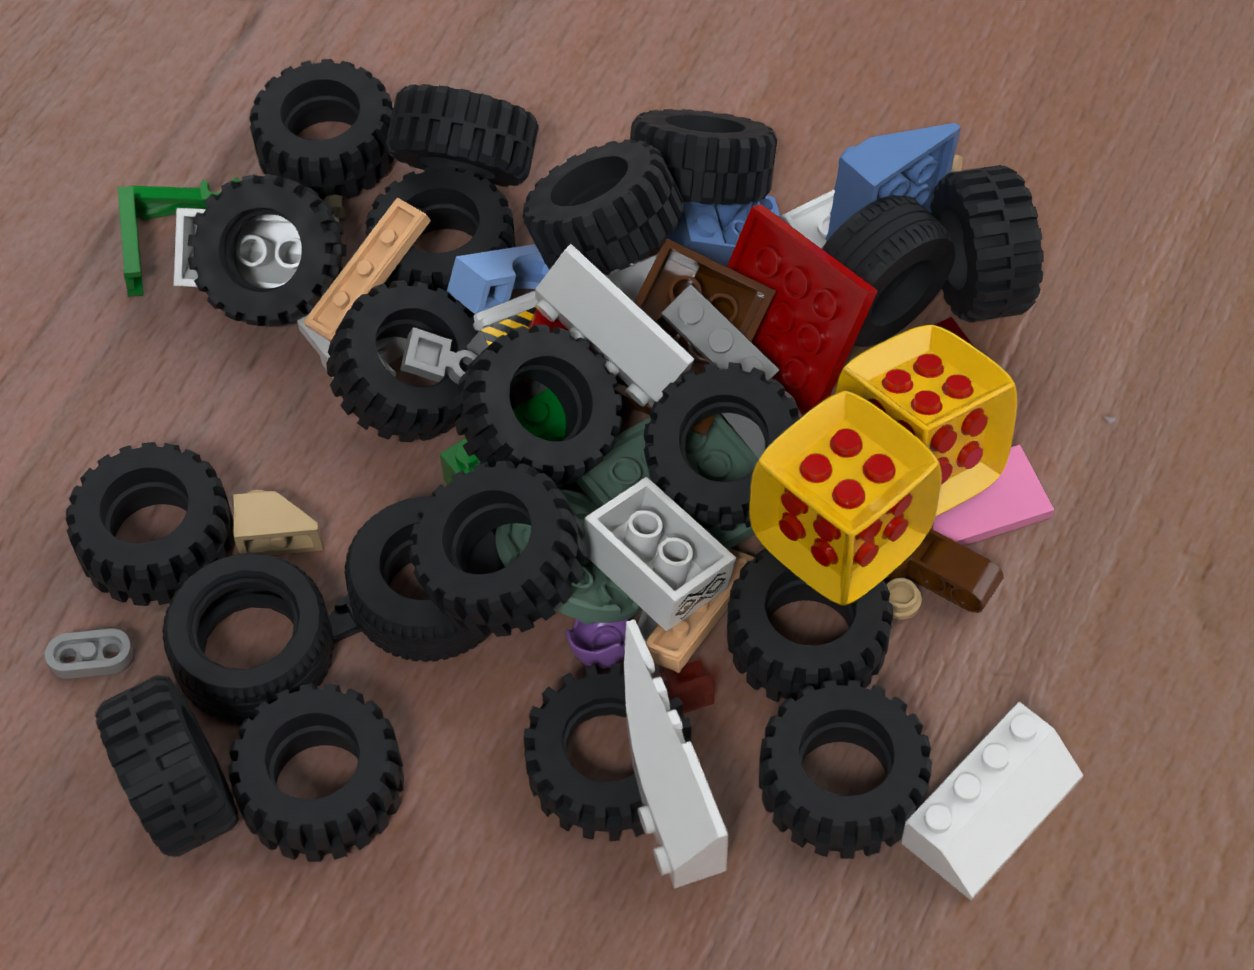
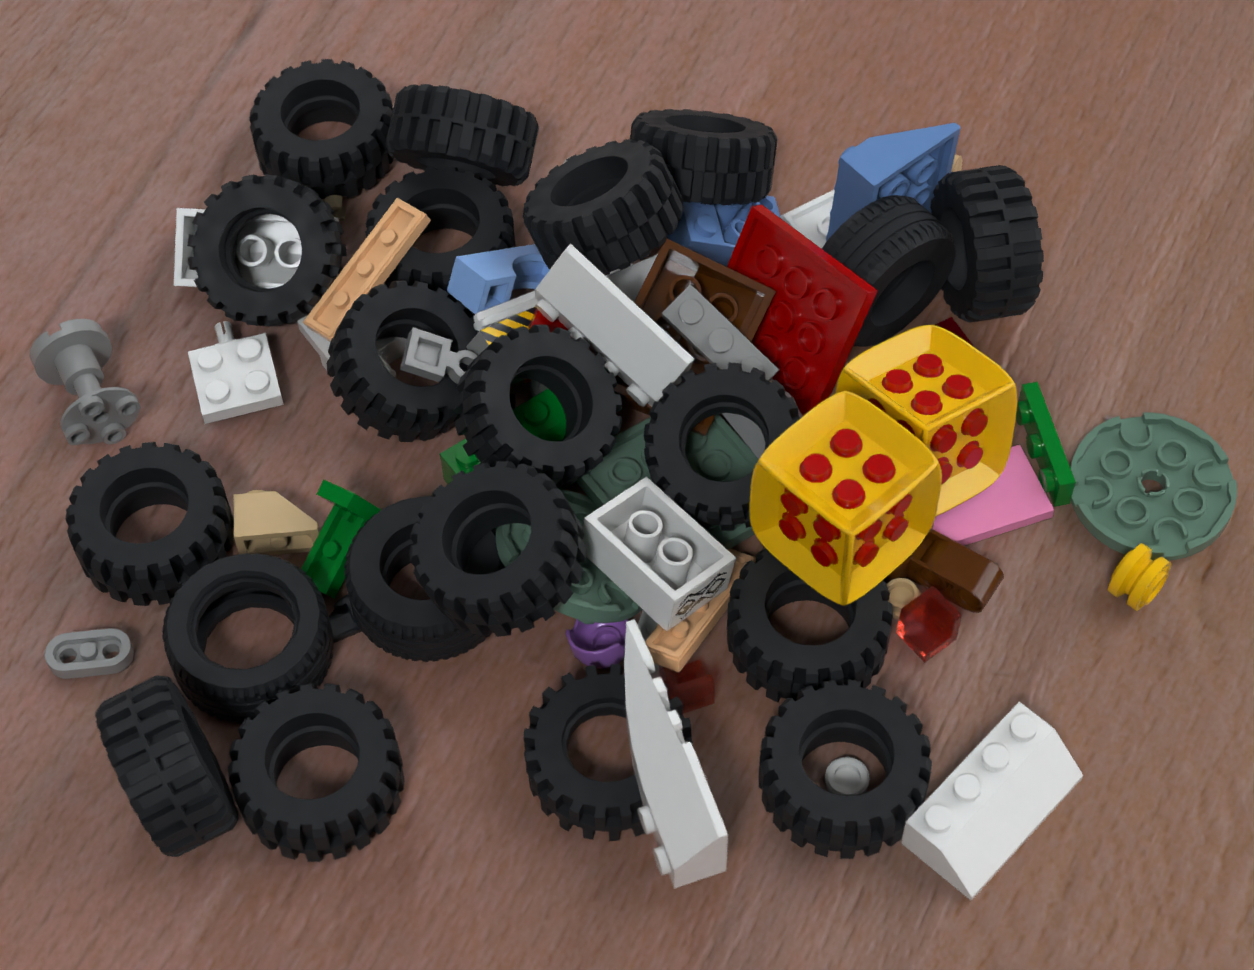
green hinge [118,177,240,297] -> none
none -> light grey piece [29,319,141,445]
none -> white plate [188,321,284,424]
none -> green bracket [301,480,381,599]
none -> white tile [825,757,869,796]
none -> clear red panel [897,586,962,663]
none -> green plate [1016,382,1076,507]
none -> sand green plate [1070,412,1237,561]
none -> yellow wheel [1108,543,1172,611]

